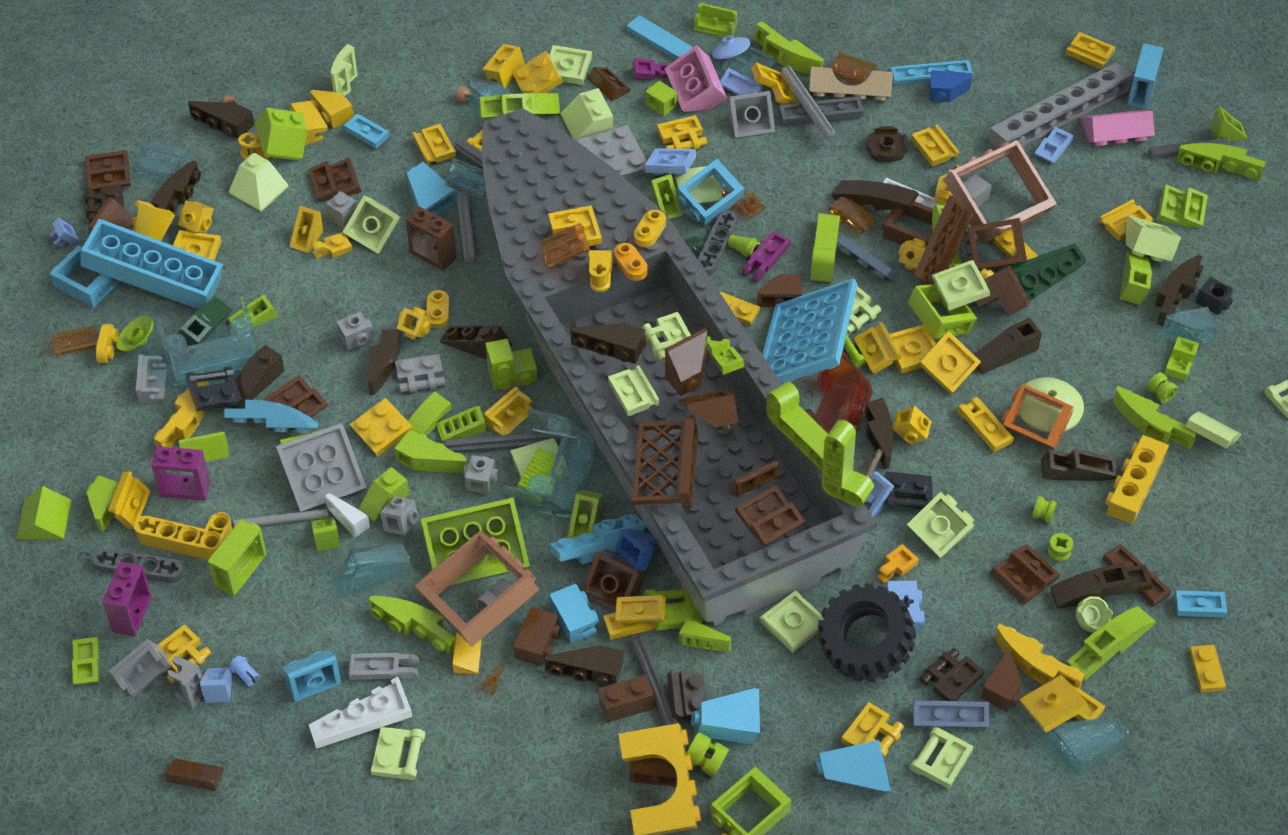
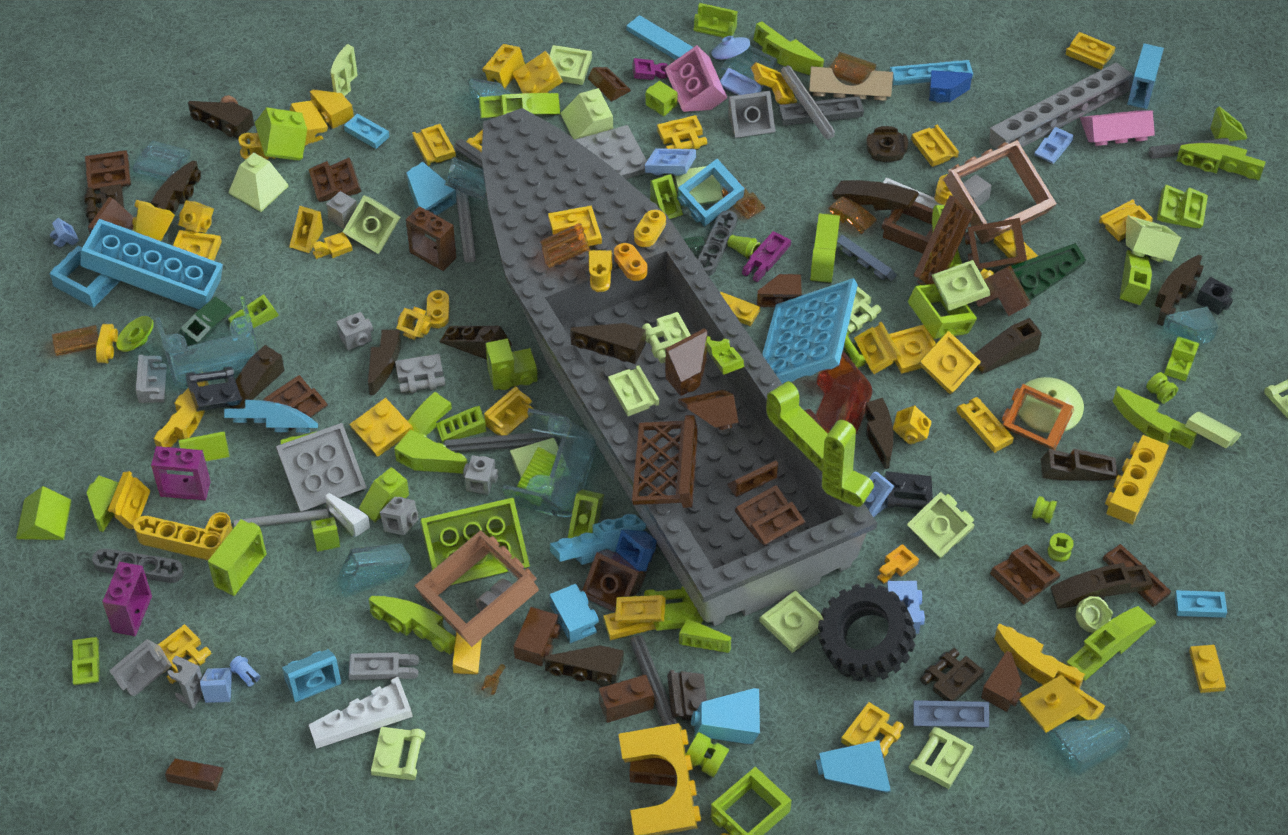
nougat hinge [456,85,472,103] -> none
piece [858,449,883,478] -> none
yellow brick [898,238,926,271] -> none

